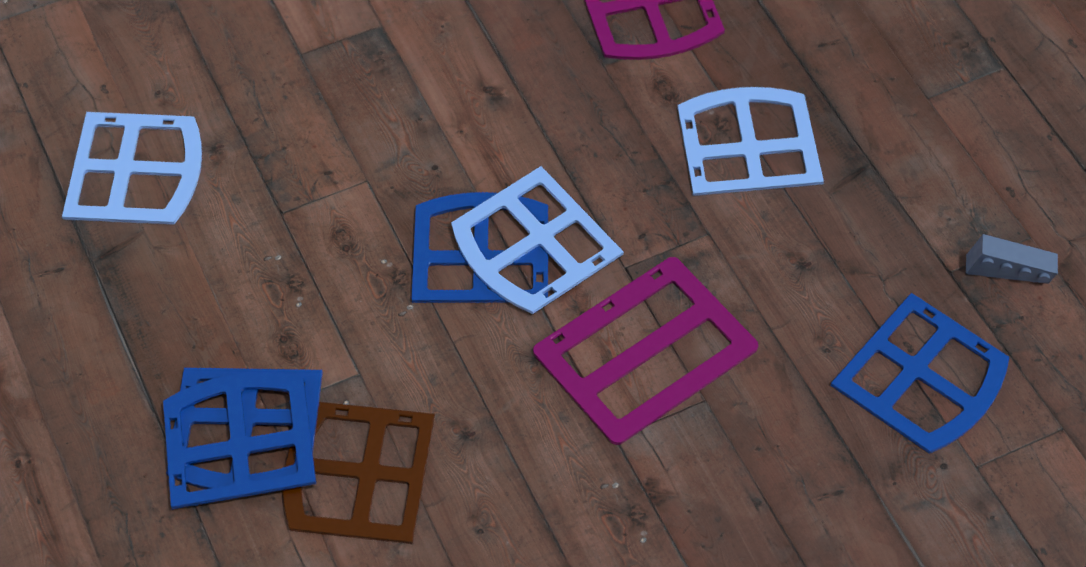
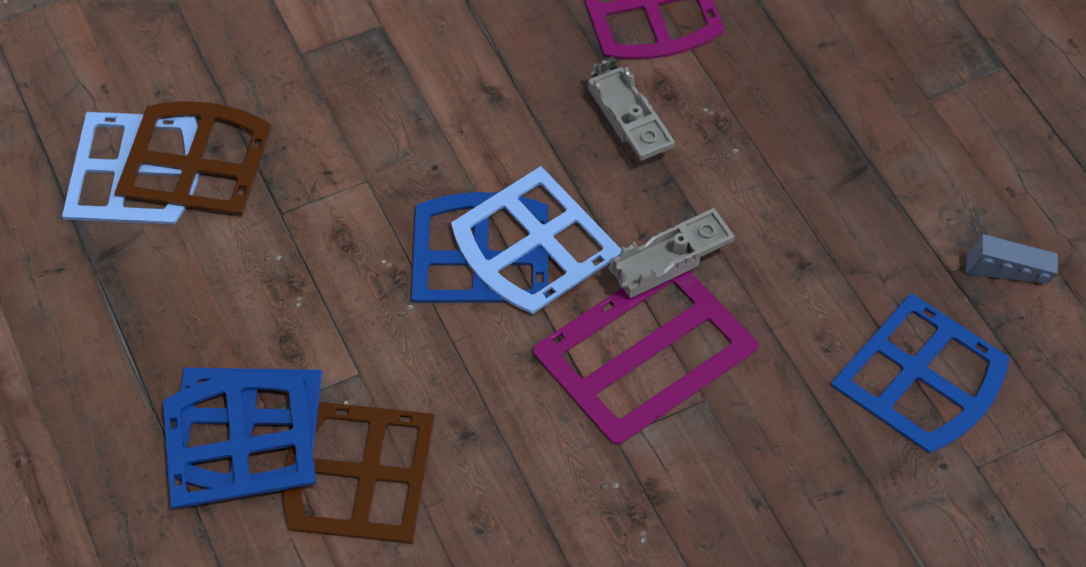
light blue window [678,87,824,196] -> none
none -> reddish brown window [114,102,271,215]
none -> light grey piece [588,56,675,161]
none -> light grey piece [609,208,735,298]

